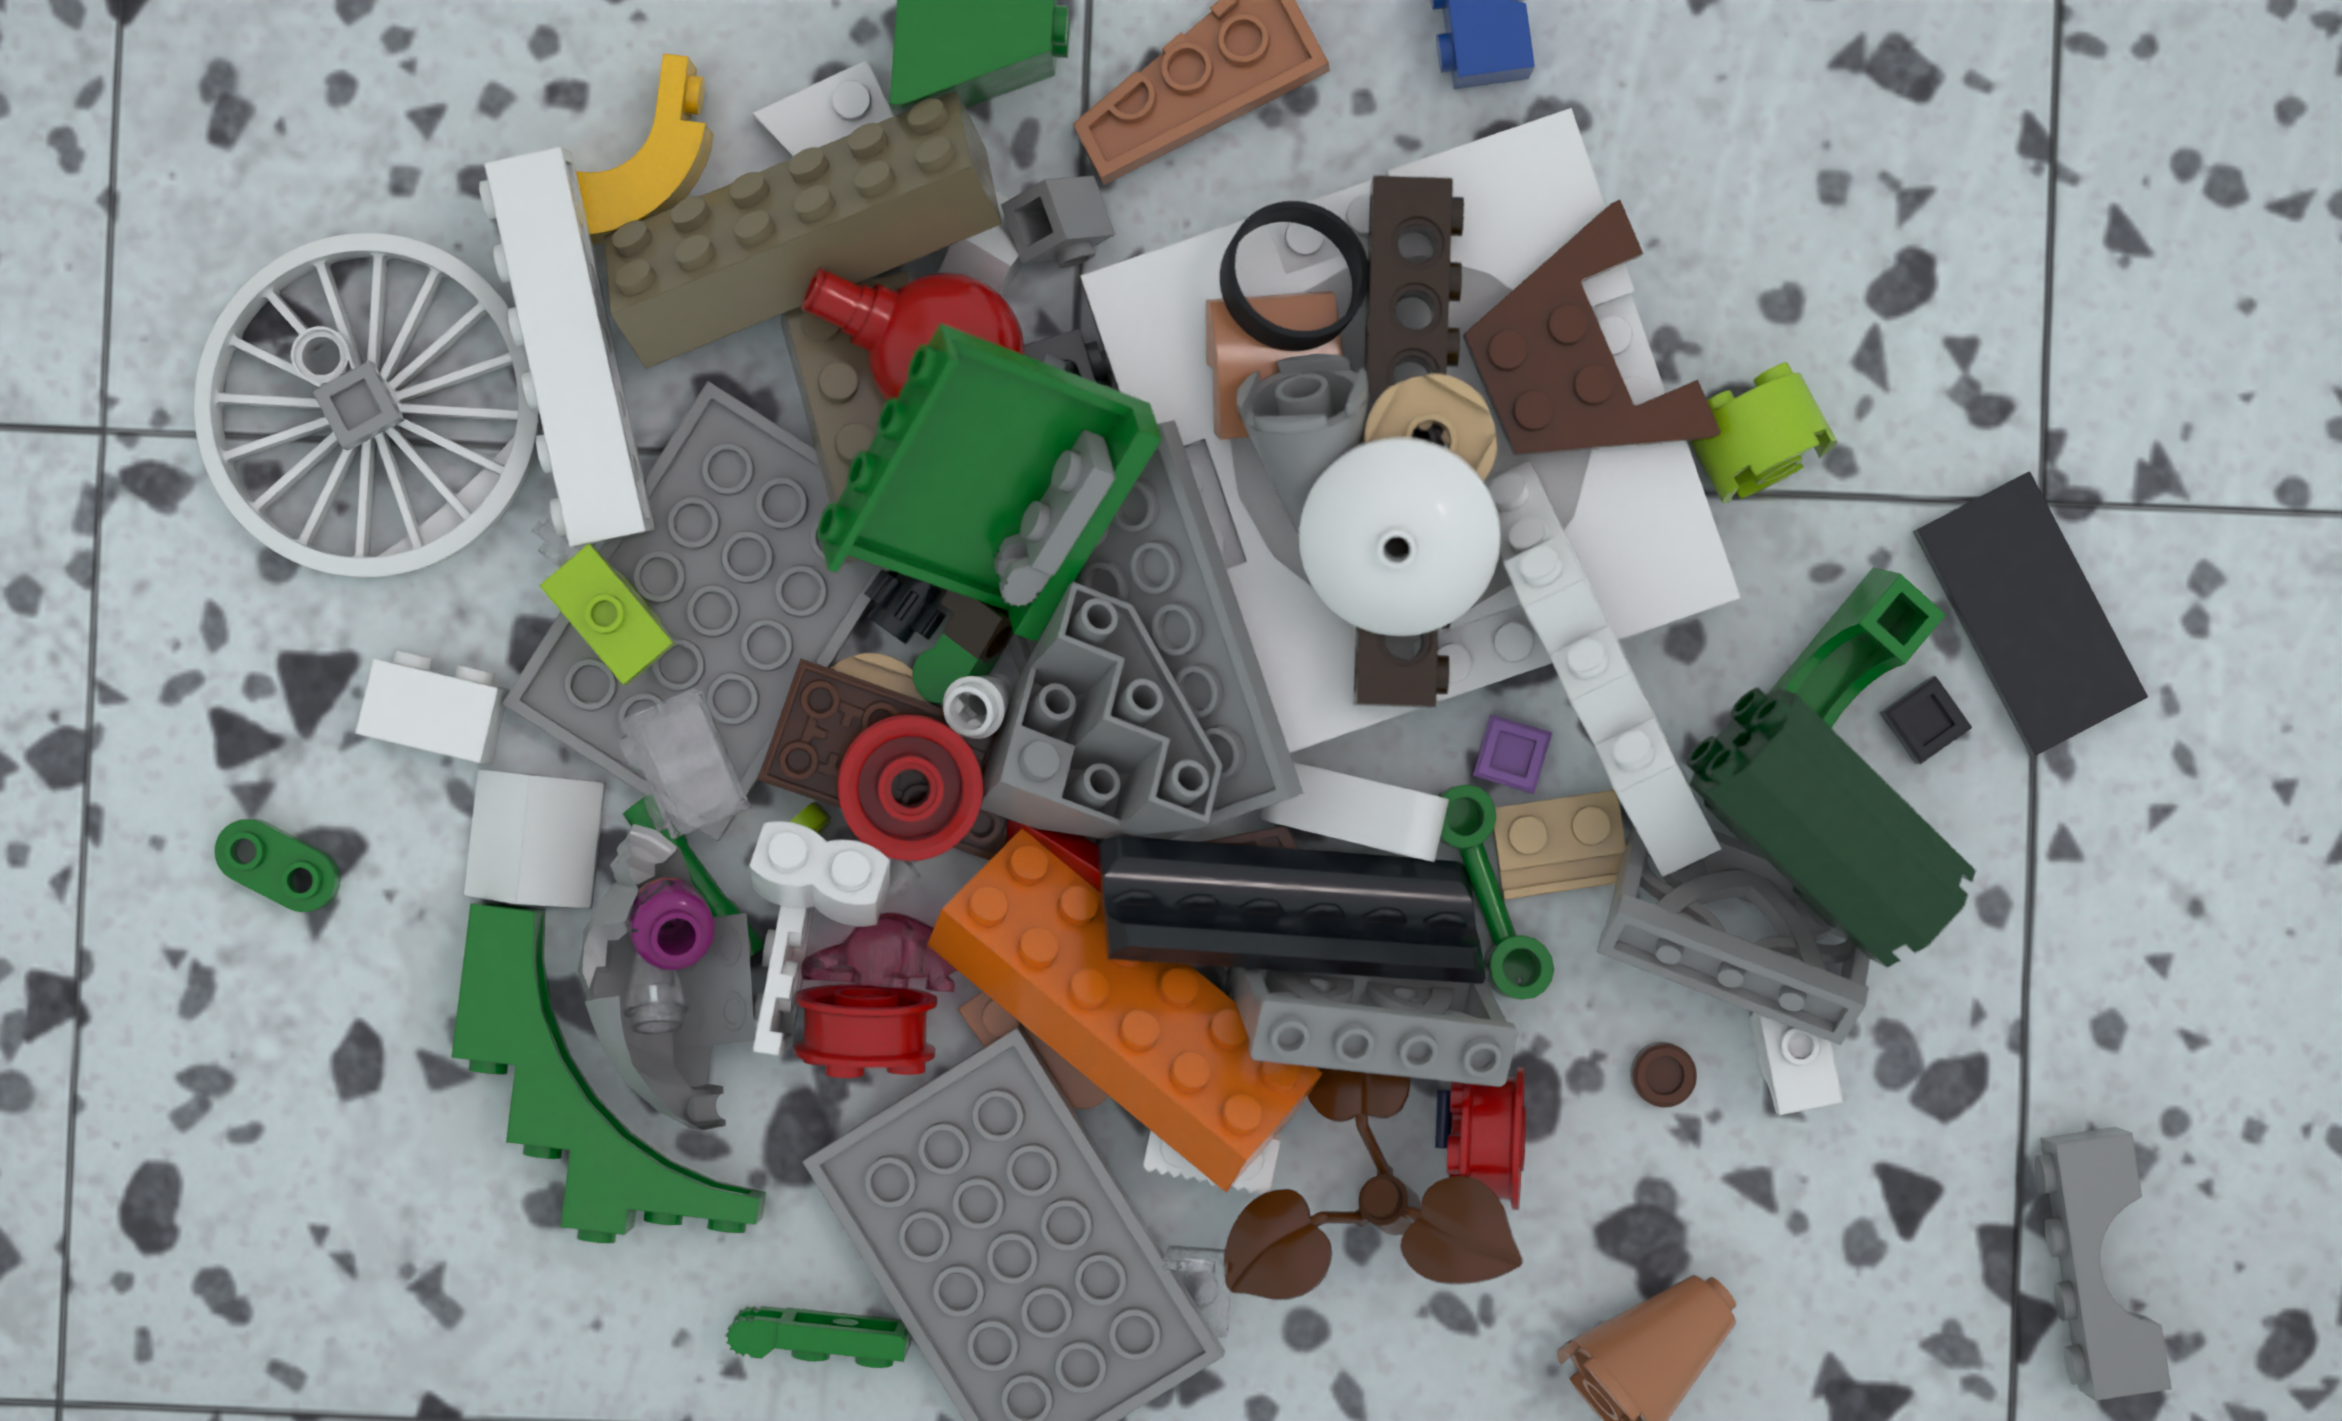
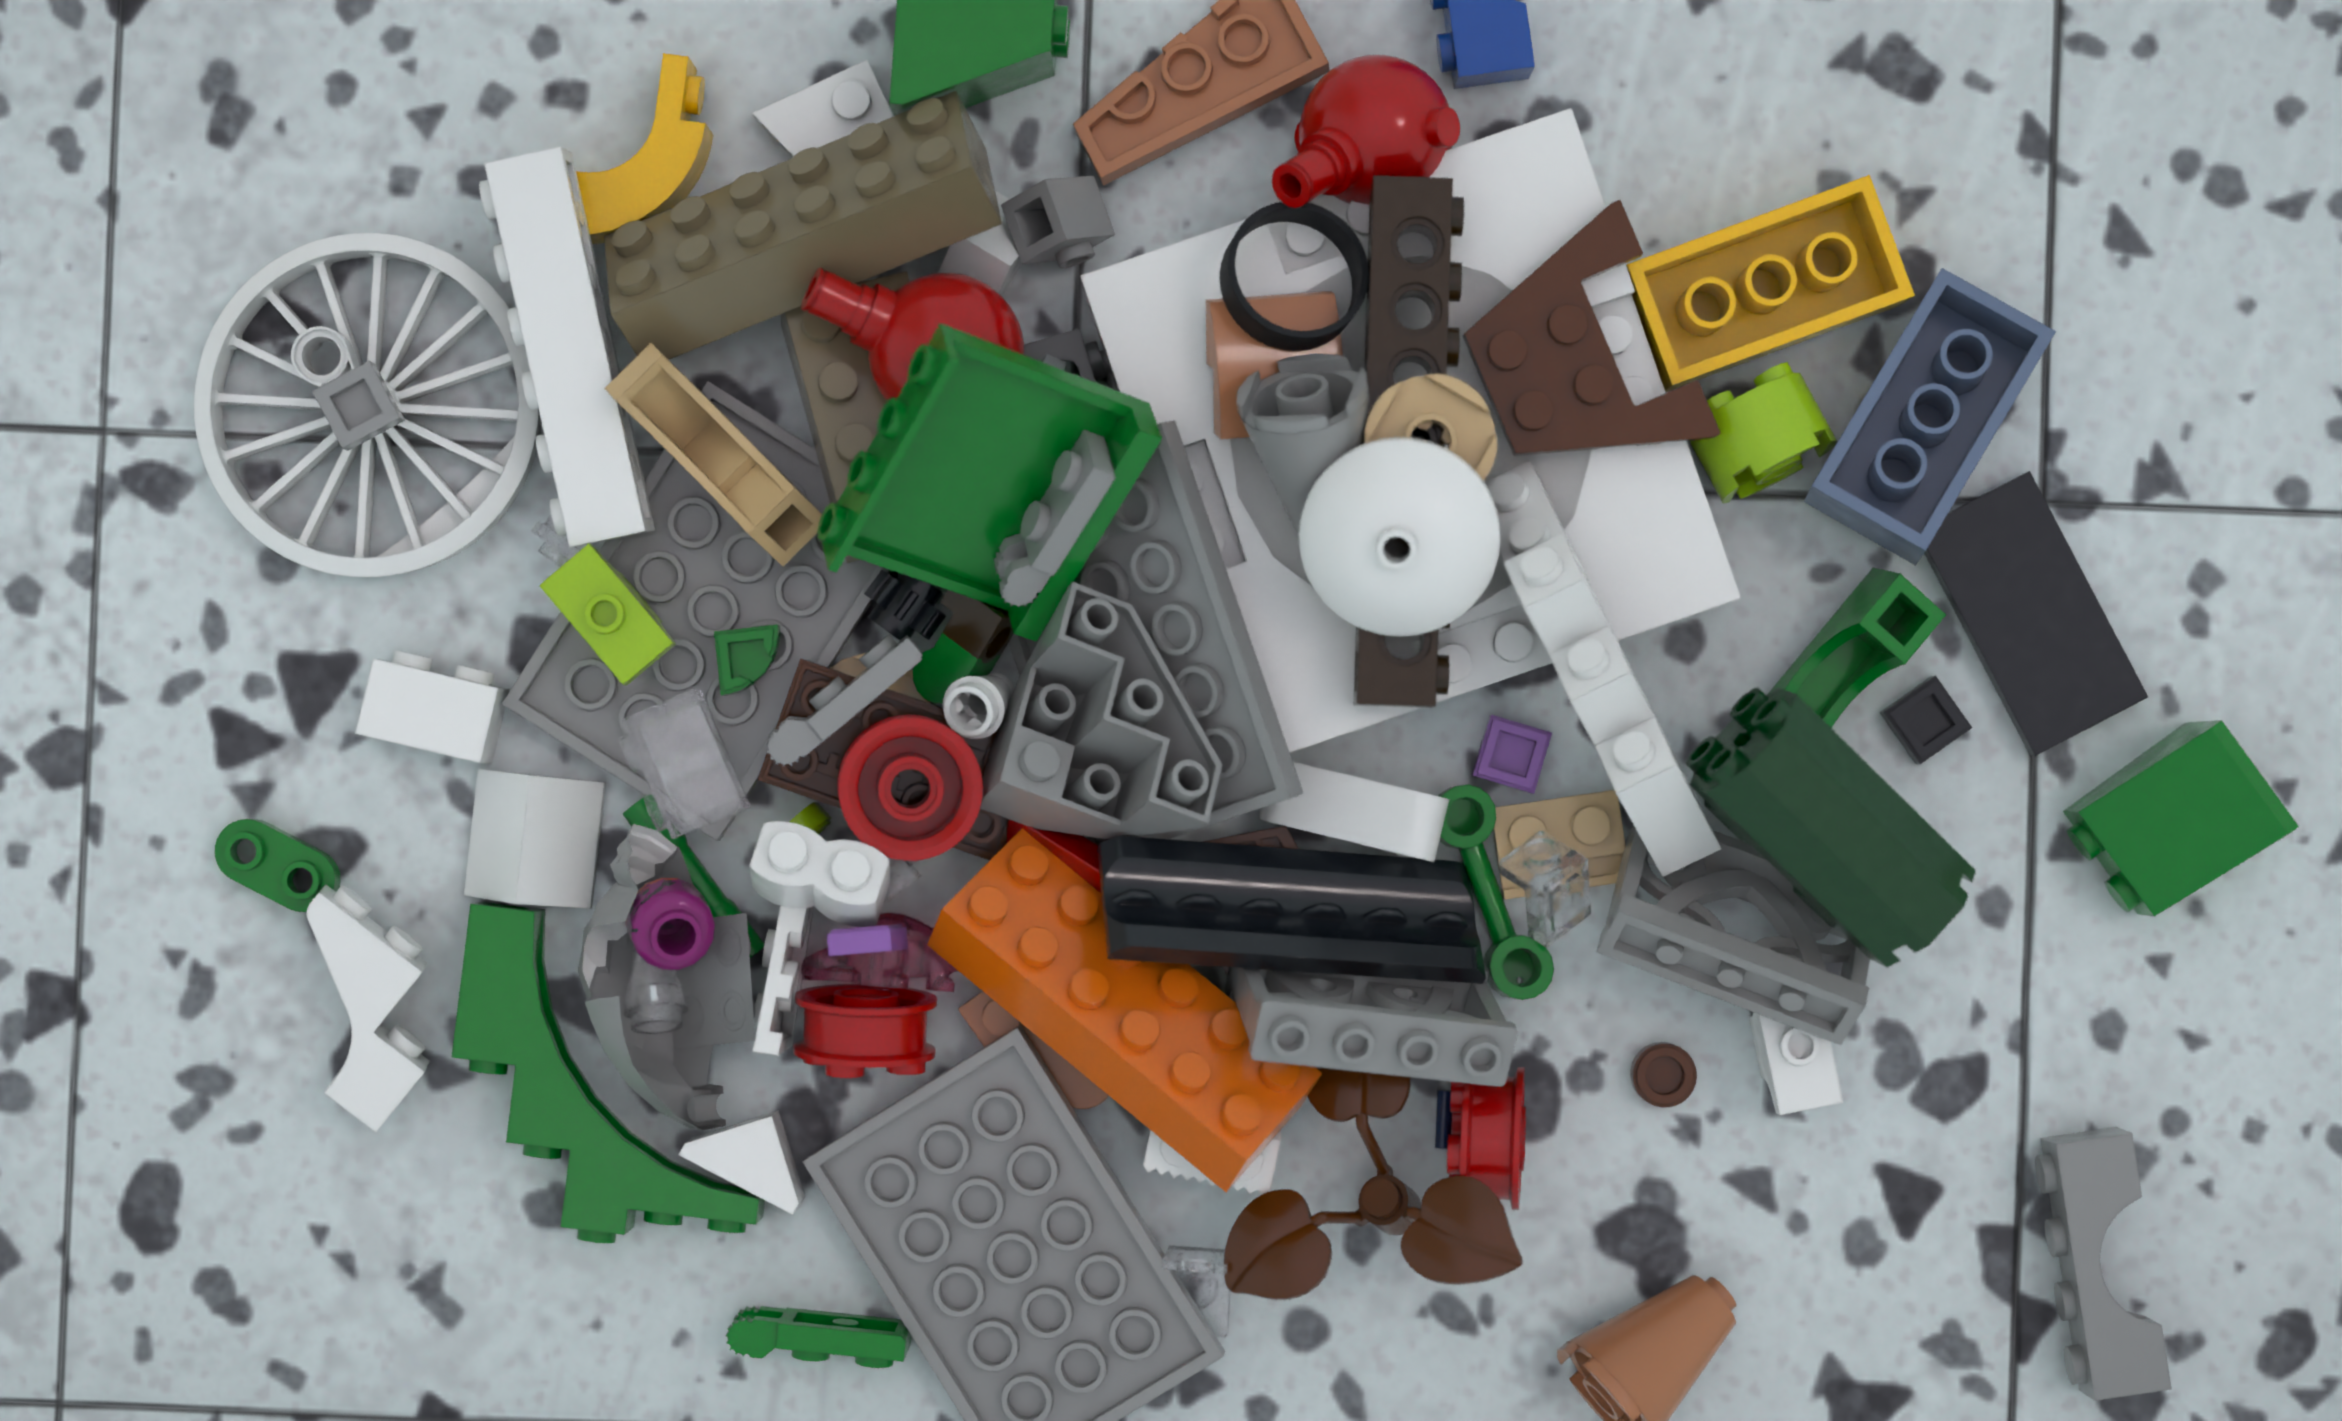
none -> white arch [307,884,430,1132]
none -> tan arch [604,343,822,566]
none -> white slope [679,1110,805,1215]
none -> green tile [714,624,780,696]
none -> light grey hinge [766,635,922,766]
none -> medium lavender tile [827,924,908,956]
none -> red piece [1272,55,1460,208]
none -> clear bracket [1499,831,1591,948]
none -> yellow brick [1626,175,1915,392]
none -> sand blue brick [1804,268,2056,566]
none -> green slope [2063,720,2299,917]

